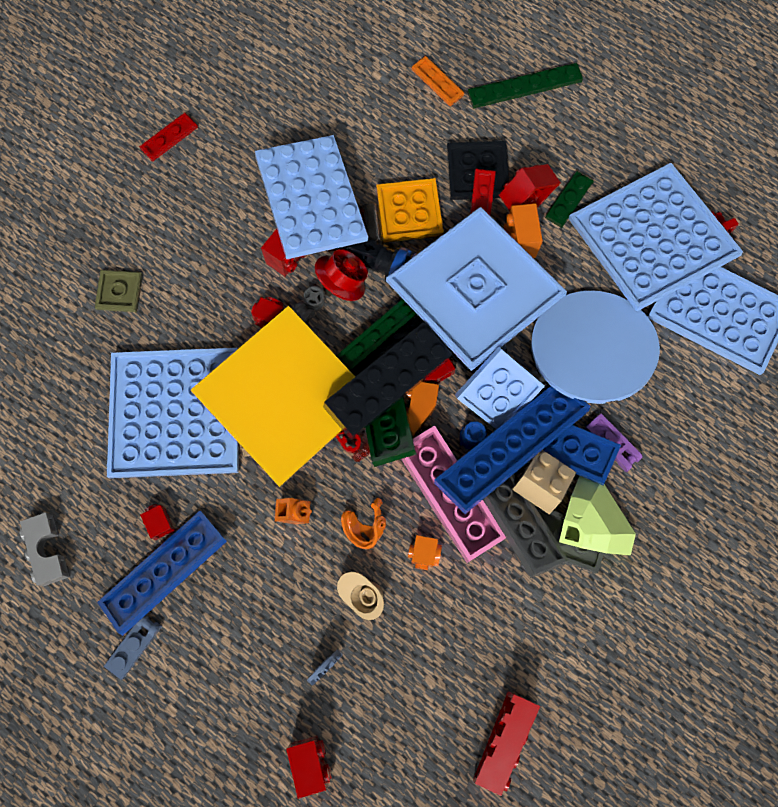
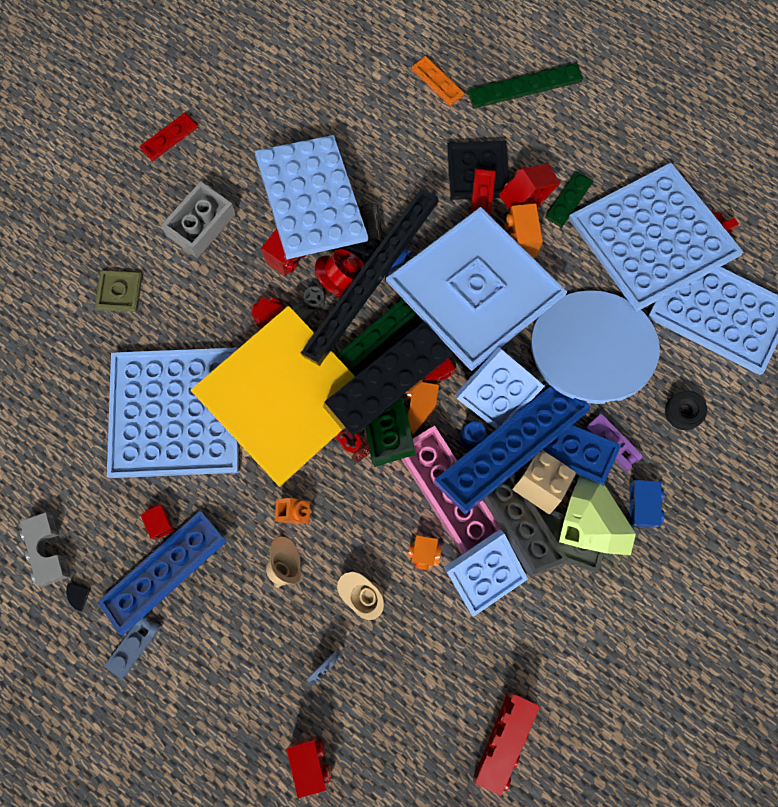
orange helmet [341,498,386,549] -> none
light orange plate [376,178,444,242] -> none
none -> black tile [66,583,90,611]
none -> light grey brick [161,181,236,259]
none -> tan piece [266,537,301,588]
none -> black plate [301,189,439,366]
none -> light blue plate [443,529,528,617]
none -> blue brick [629,480,665,528]
none -> black tyre [665,391,707,431]

